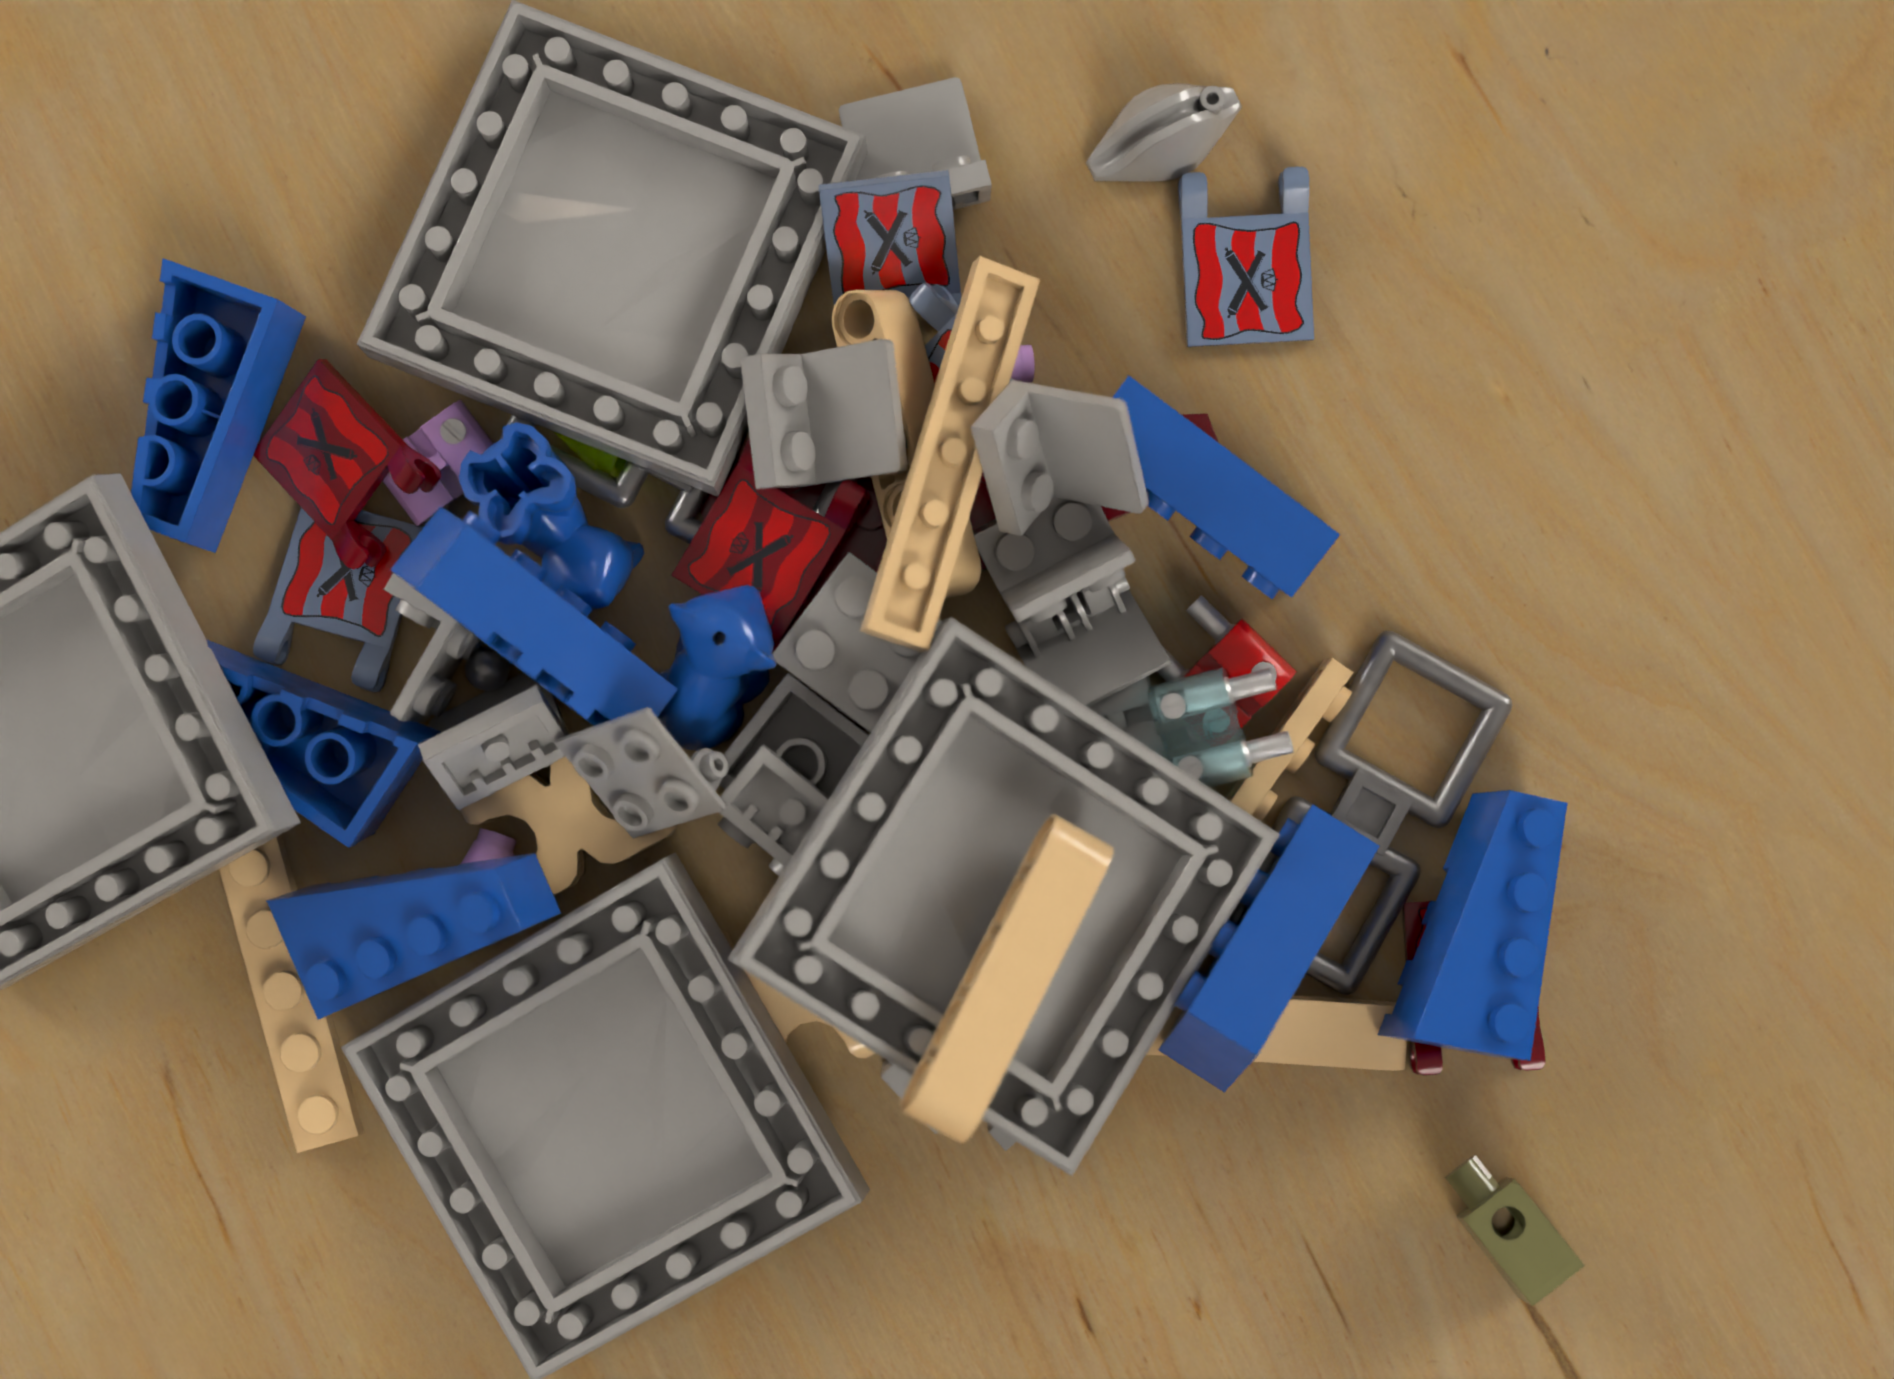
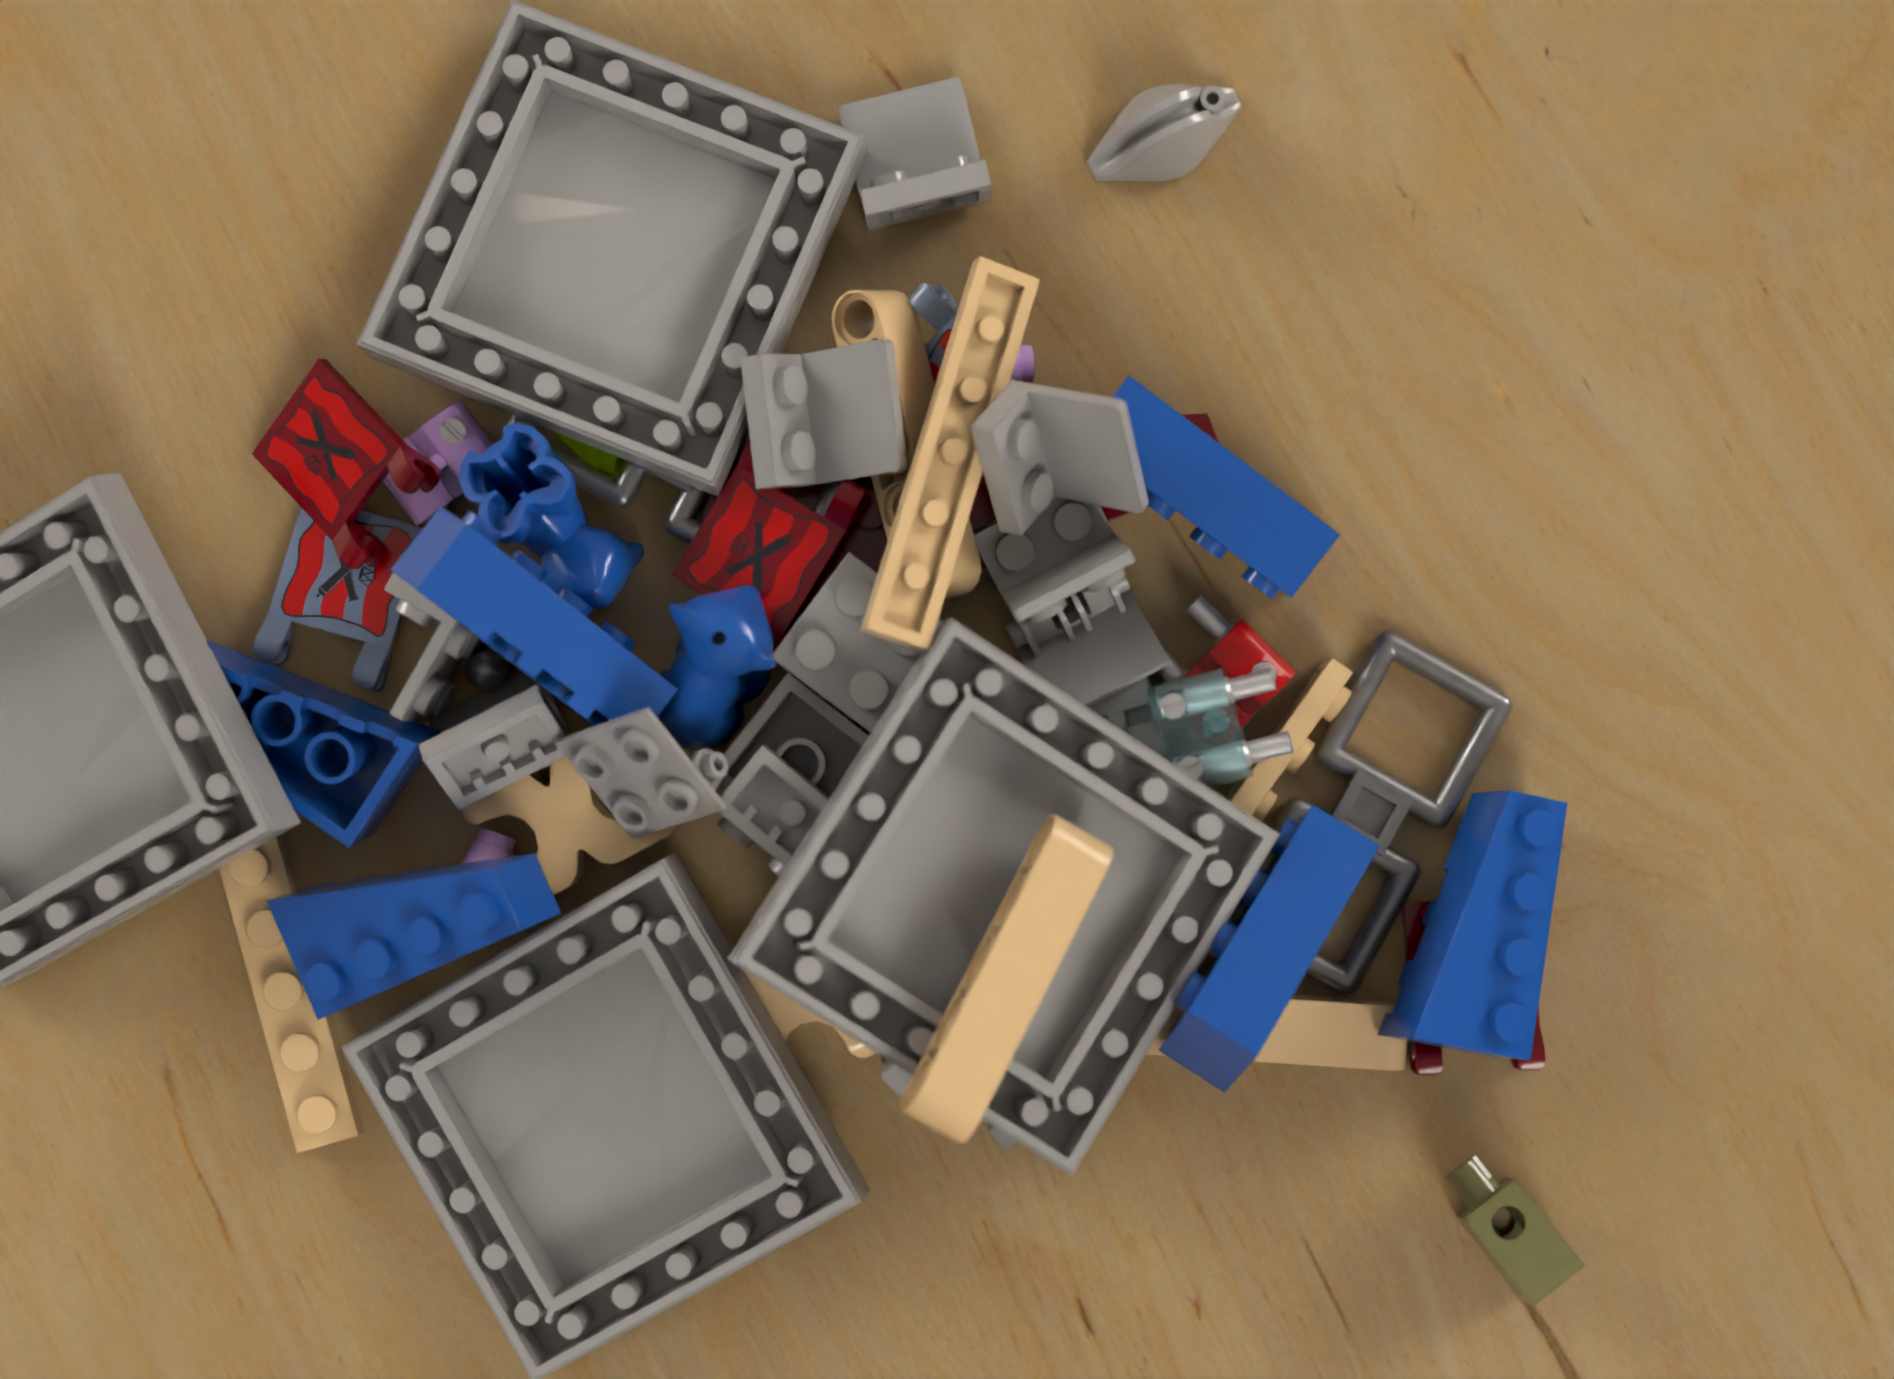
blue wedge [131,258,306,553] -> none
flag [818,170,962,308] -> none
flag [1178,167,1314,347] -> none

